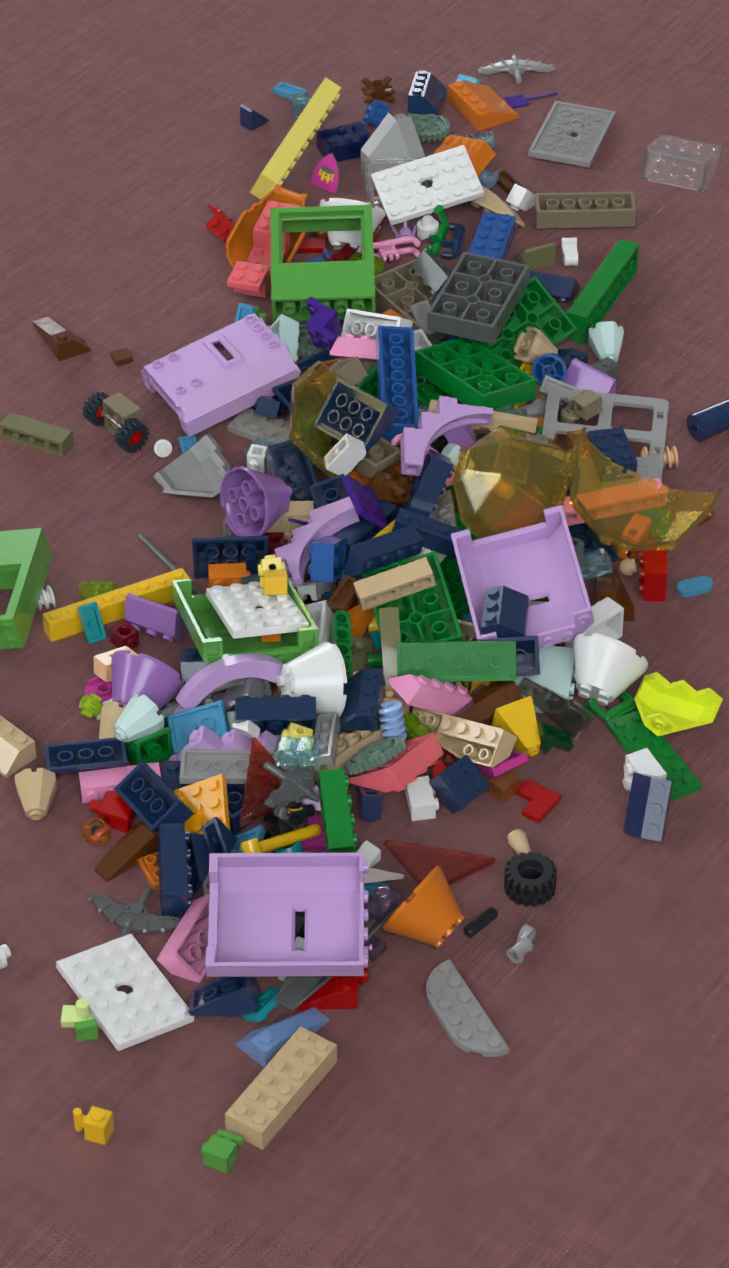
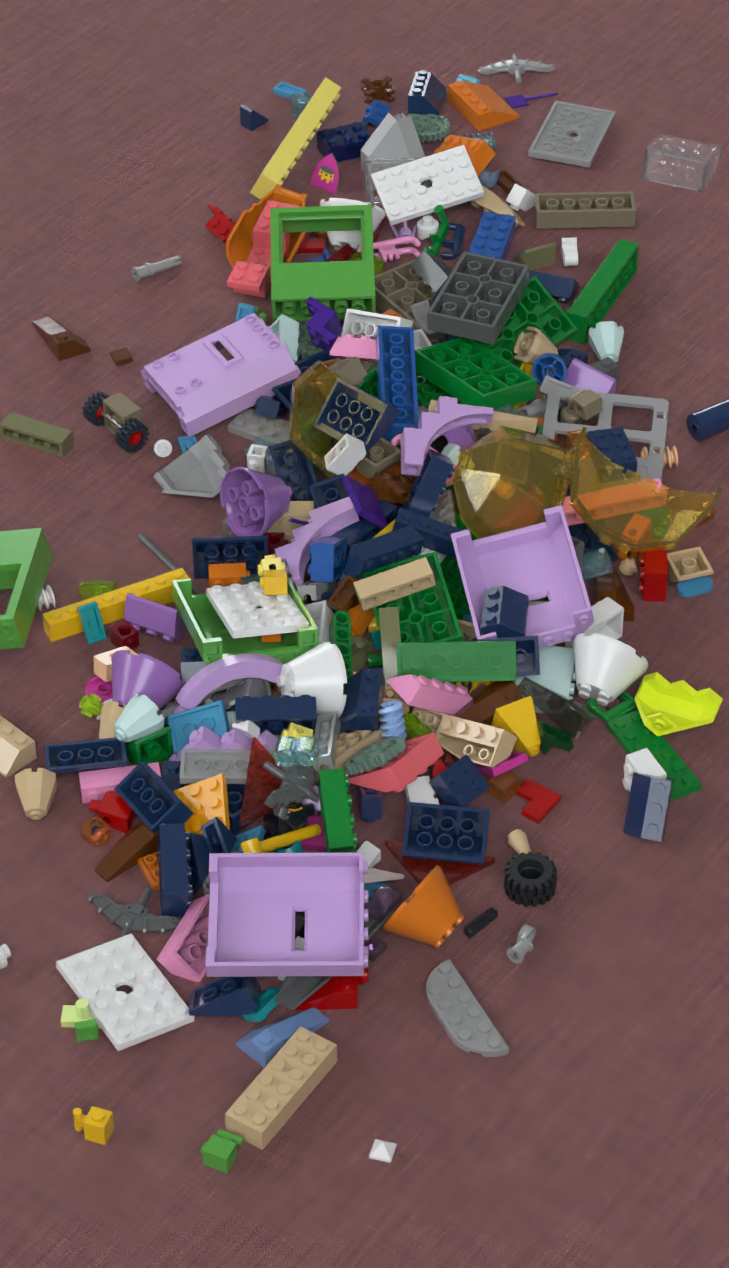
none -> light grey pin [131,255,182,282]
none -> white slope [369,1139,397,1163]
none -> dark blue slope [402,802,490,865]
none -> tan slope [667,546,714,583]

